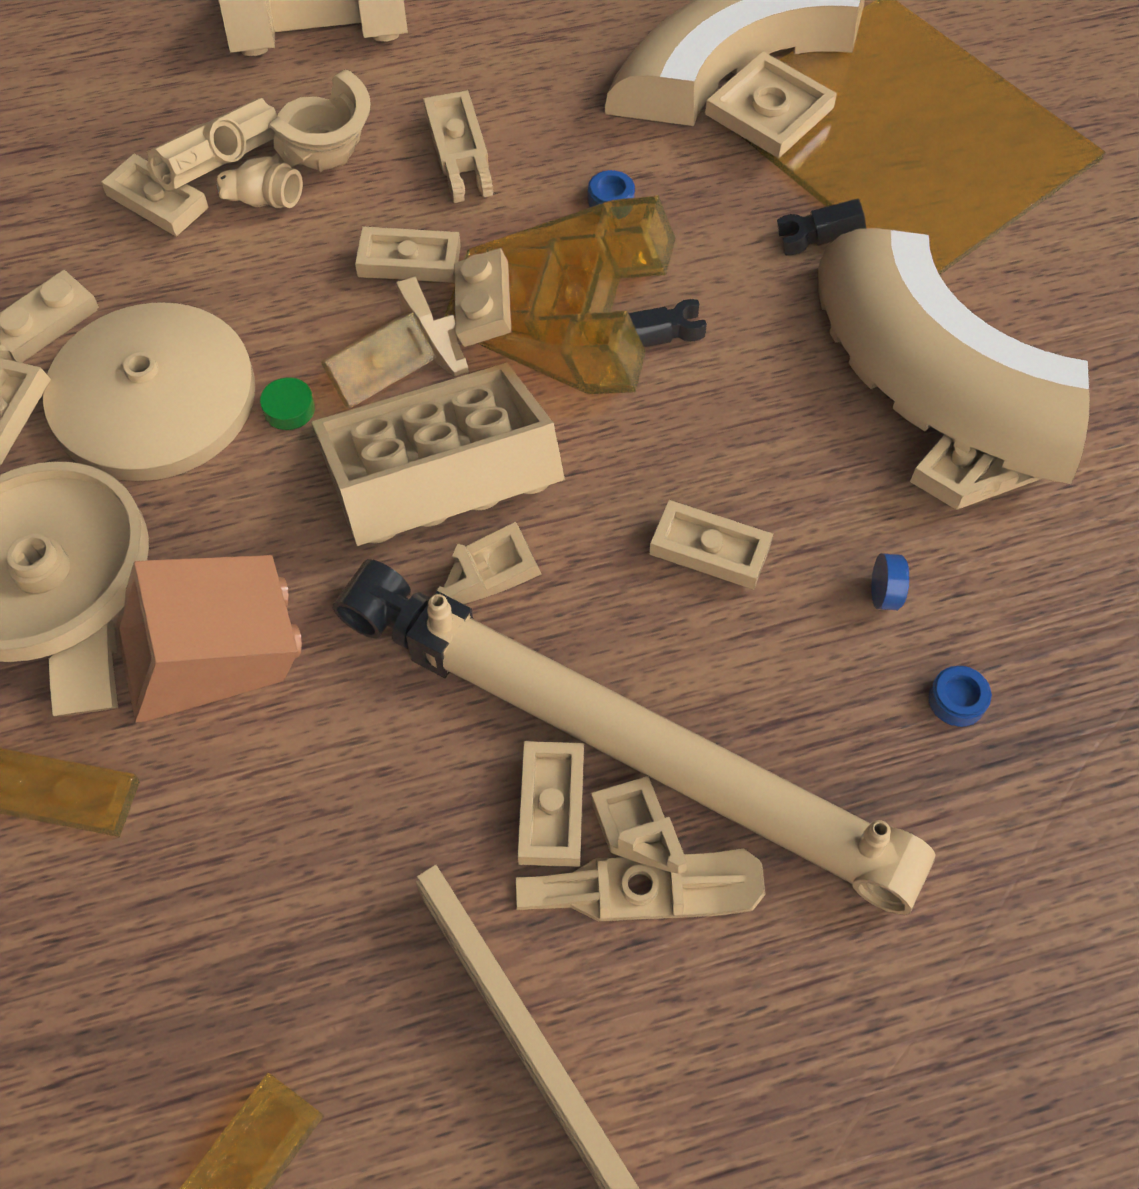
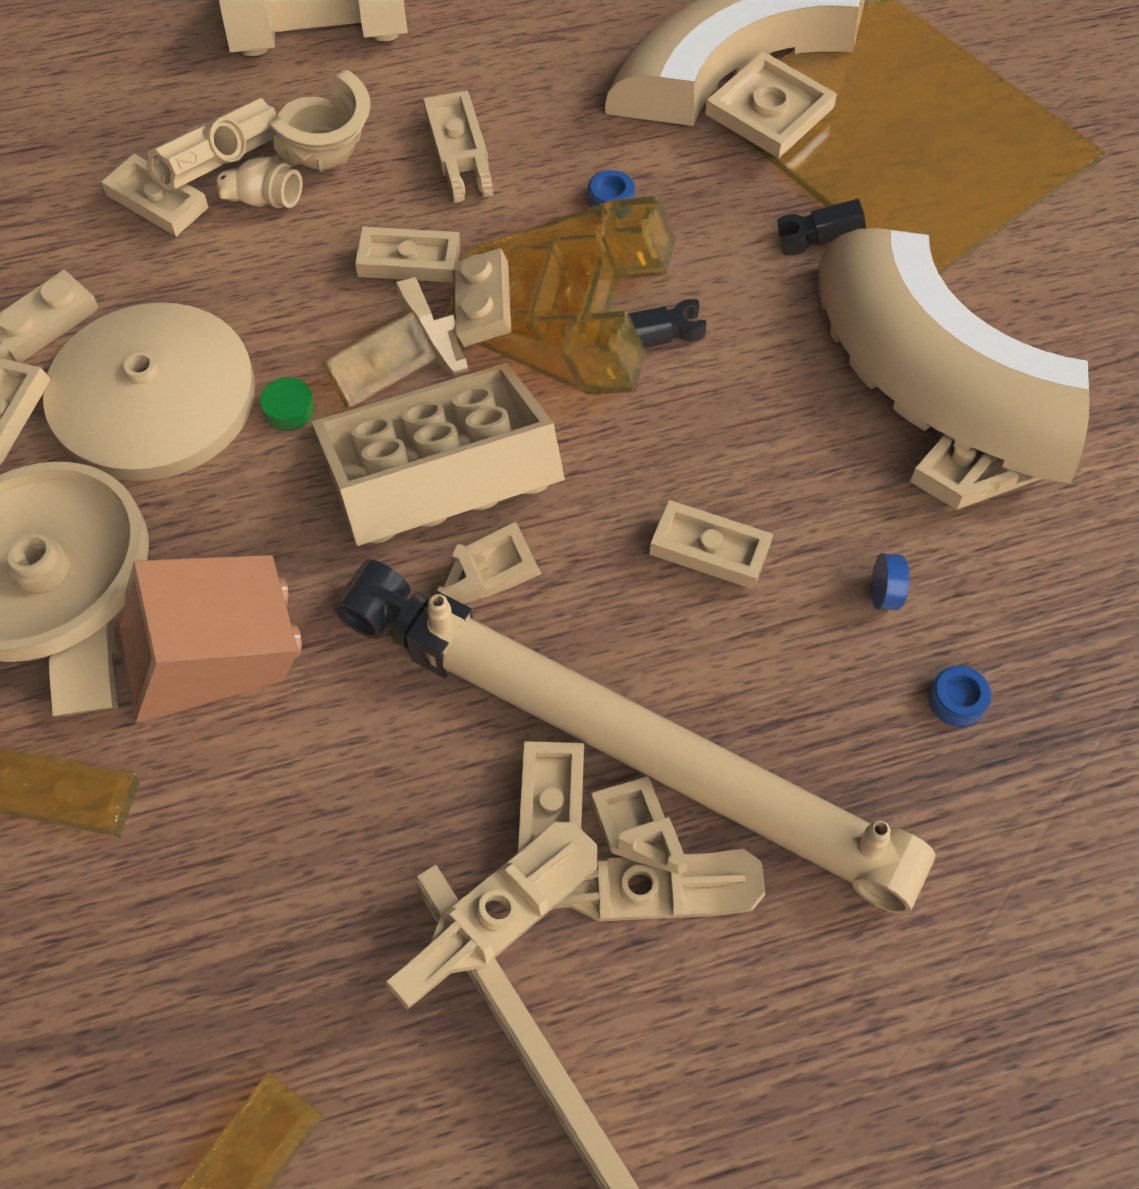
none -> tan piece [385,822,597,1010]

